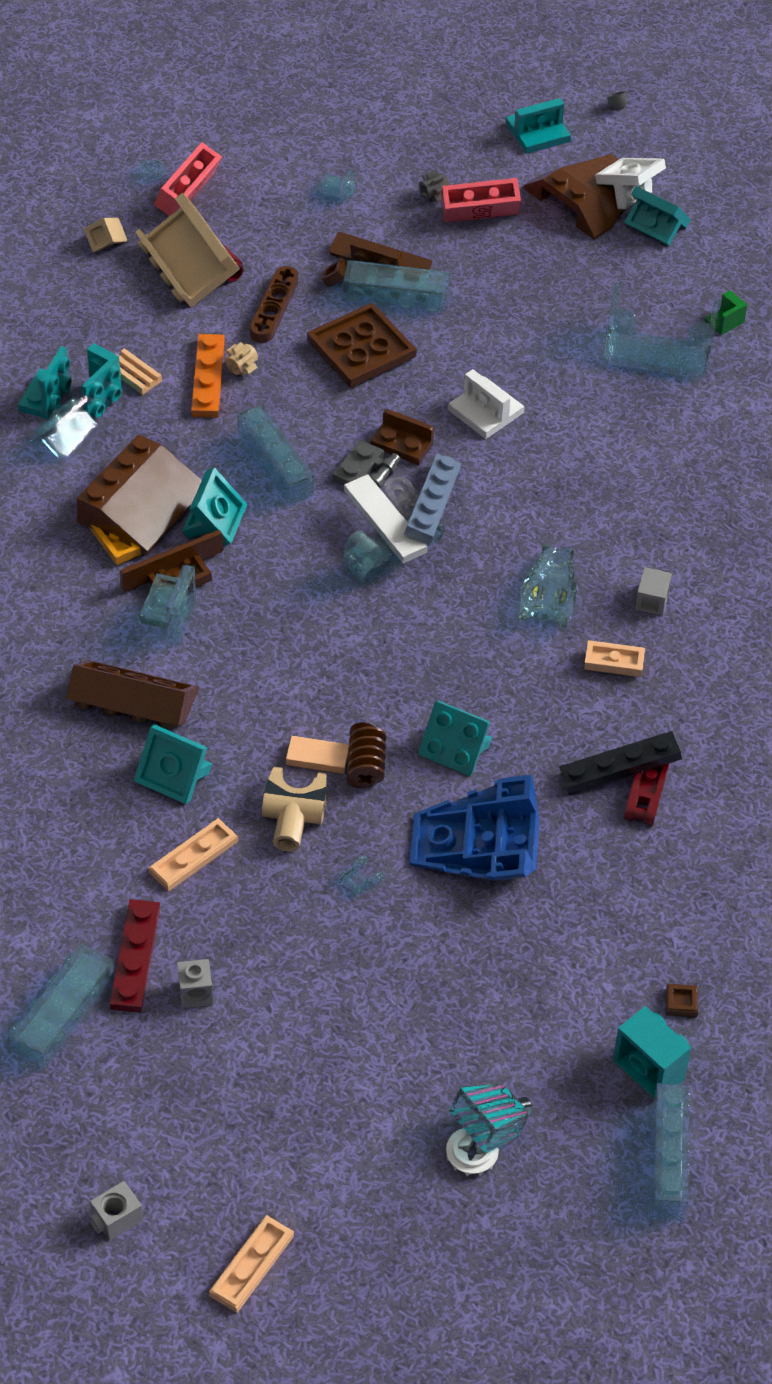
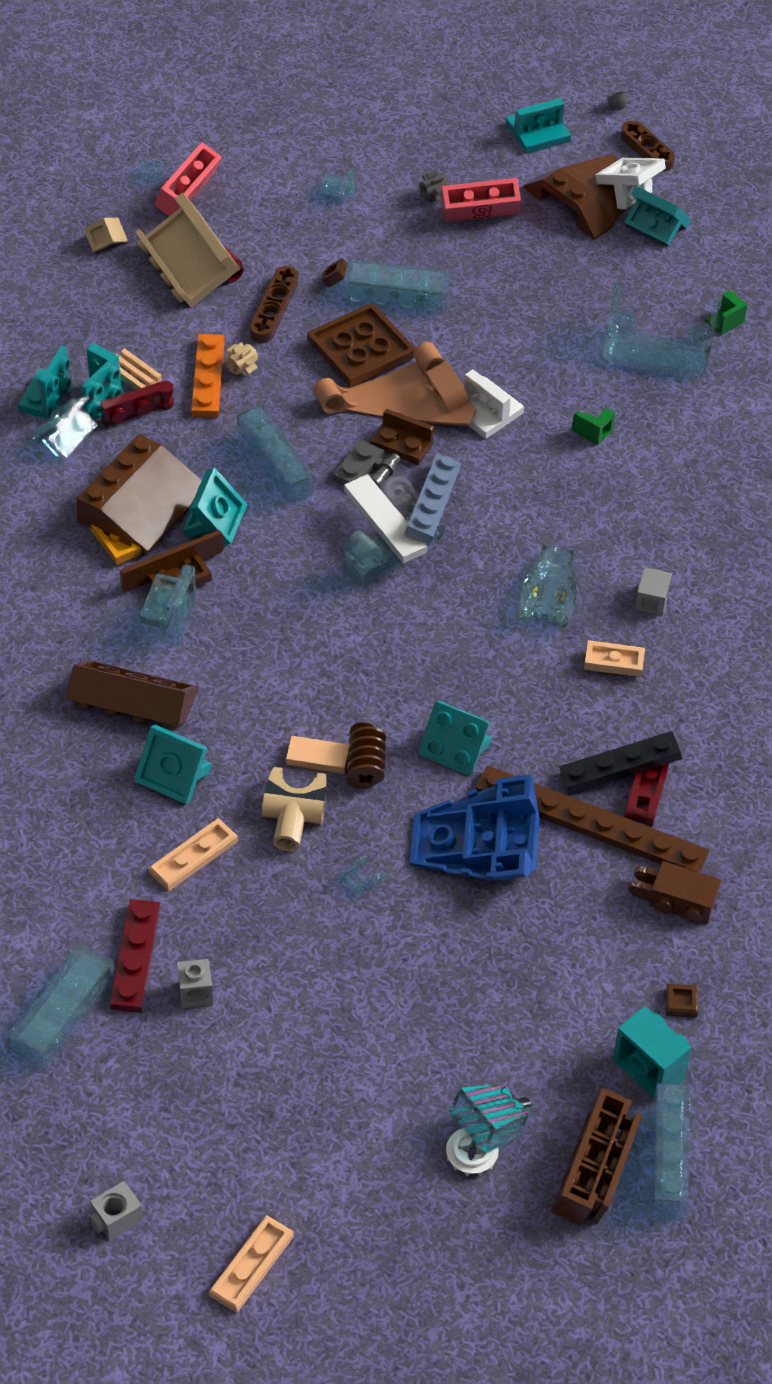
reddish brown bracket [329,232,432,283] -> none
none -> dark red plate [100,381,174,427]
none -> nougat panel [313,342,477,426]
none -> reddish brown plate [475,765,709,872]
none -> reddish brown brick [551,1087,642,1225]
none -> green panel [572,408,616,445]
none -> reddish brown beam [621,121,675,171]
none -> reddish brown hinge [628,861,722,924]

